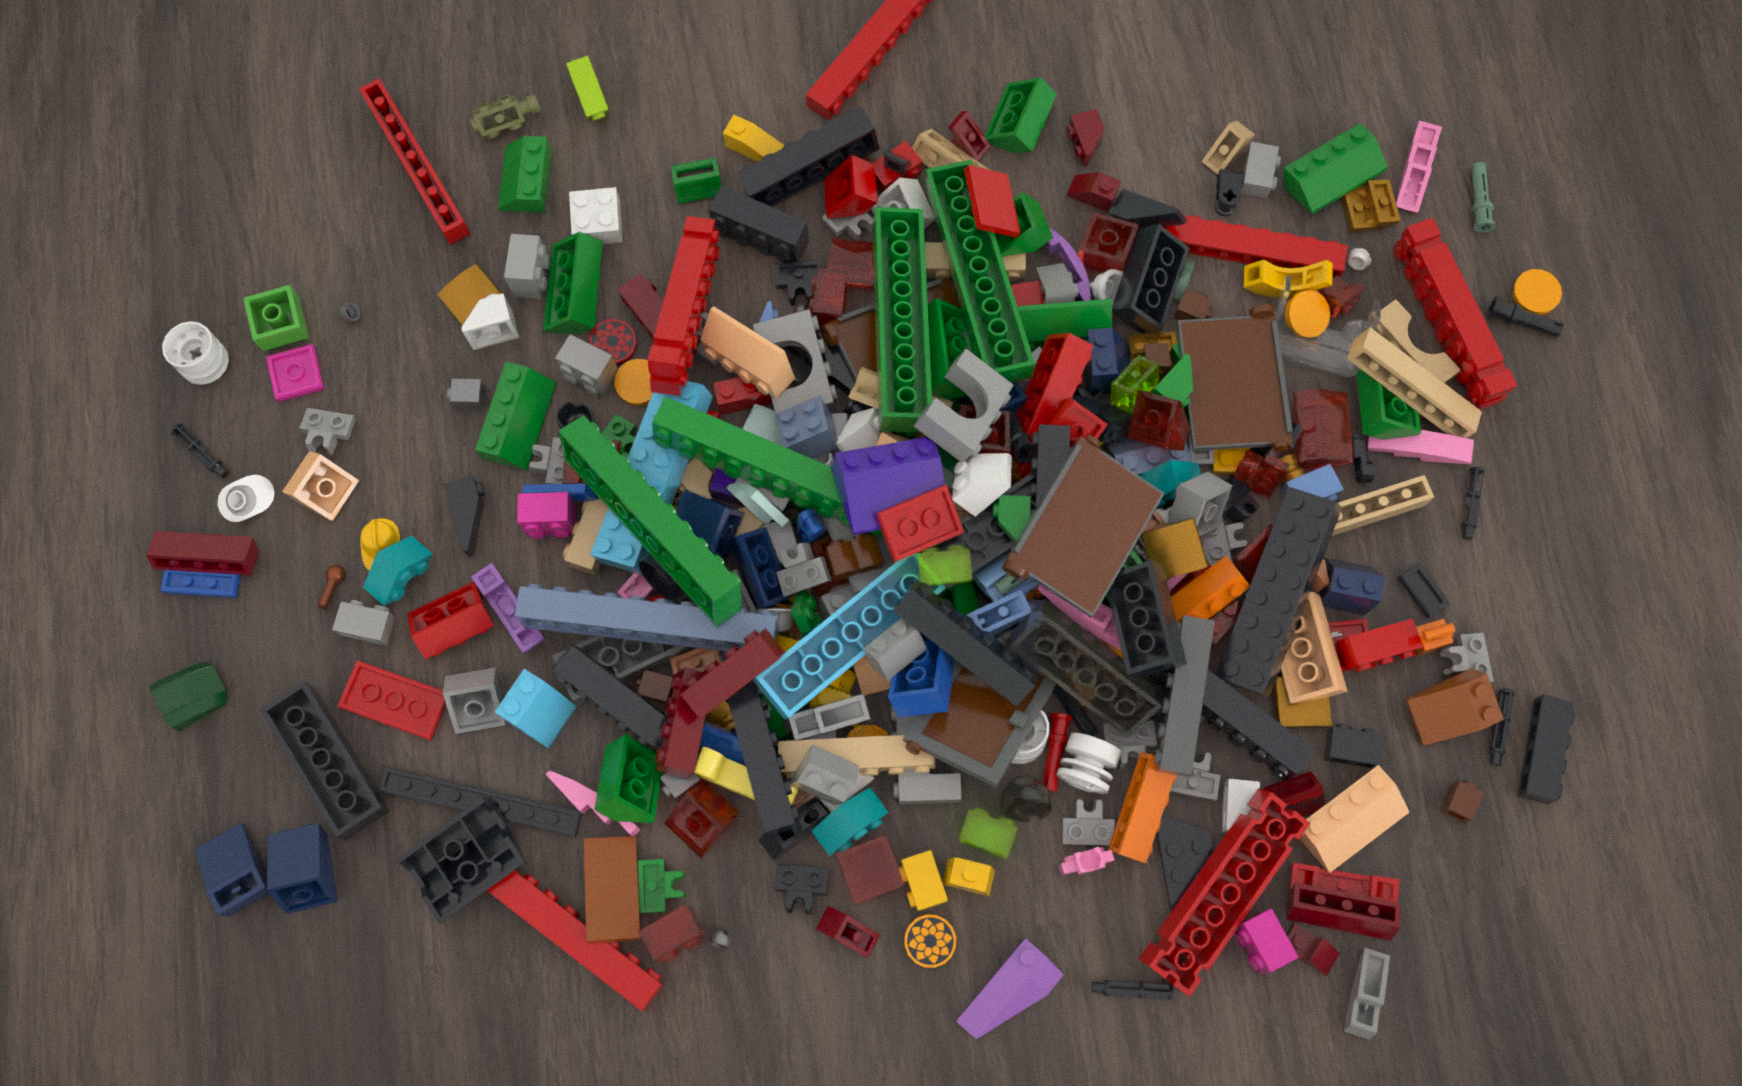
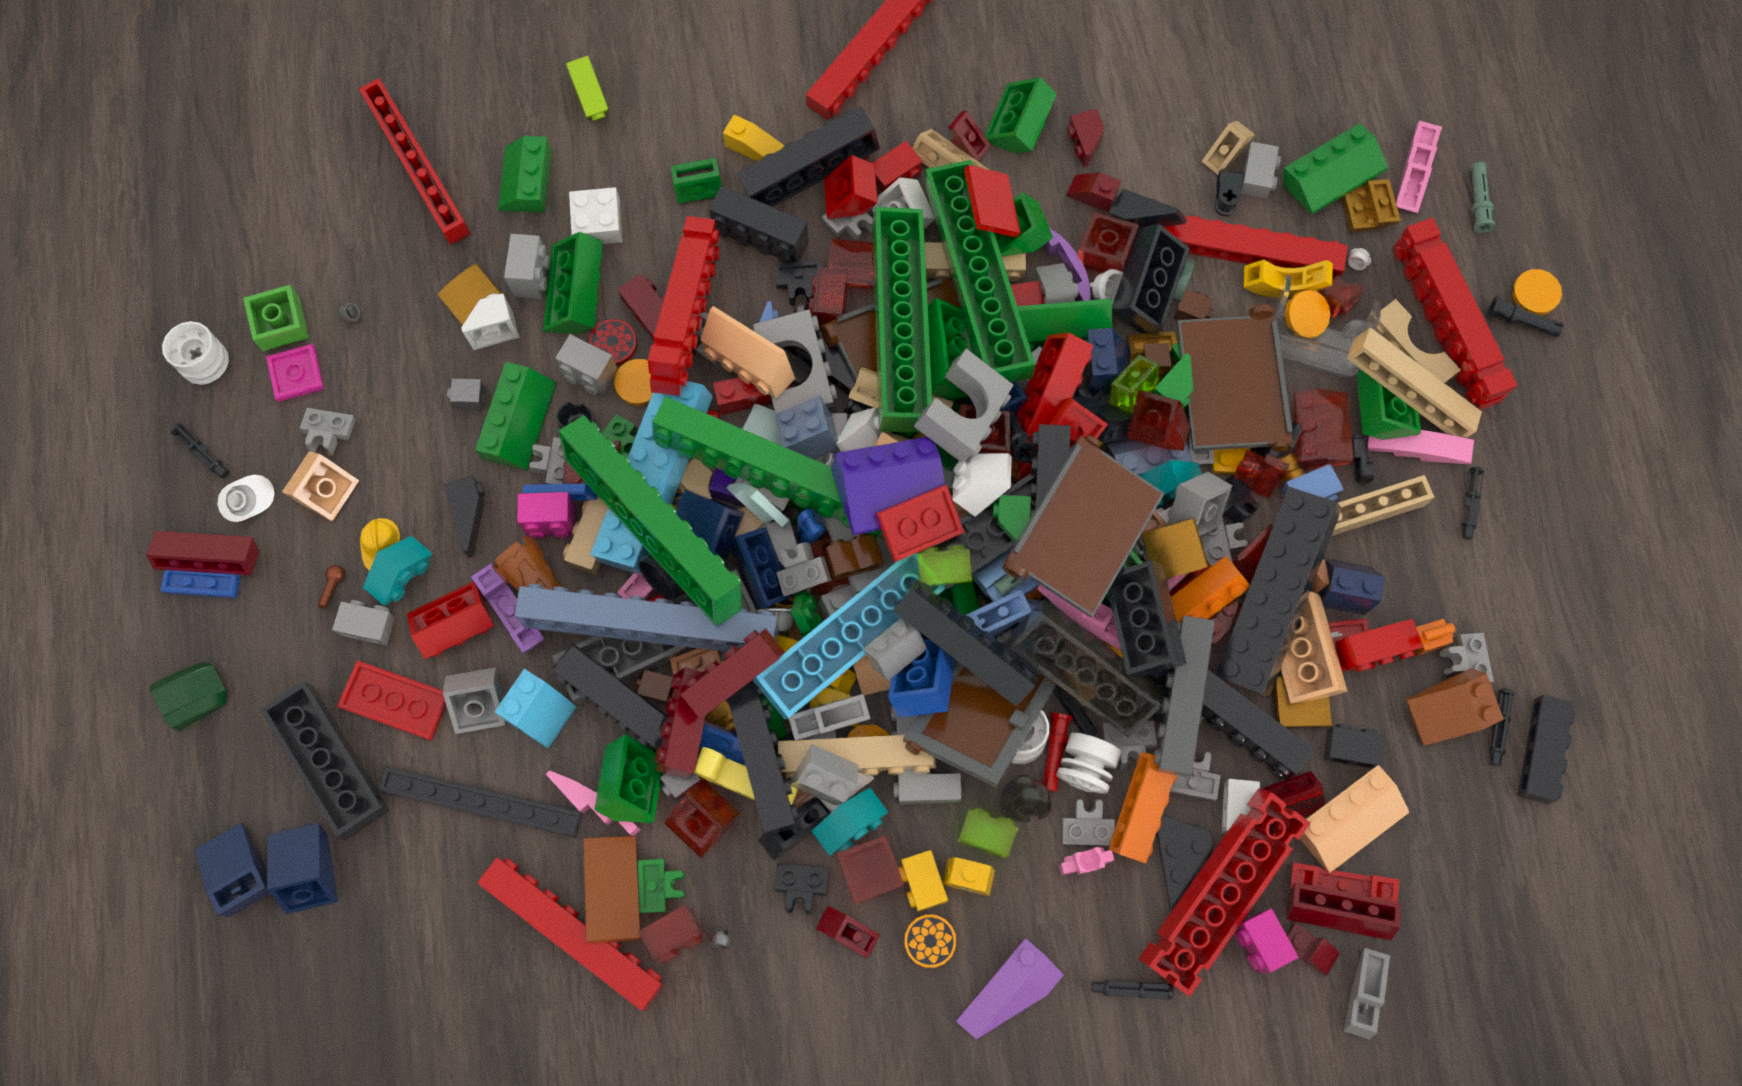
black piece [397,797,526,924] -> none
olive brick [470,94,541,138] -> none
black slope [884,151,912,175] -> none
black tile [1398,563,1450,618] -> none
reddish brown brick [1440,780,1484,823] -> none
none -> dark orange cone [491,535,562,591]

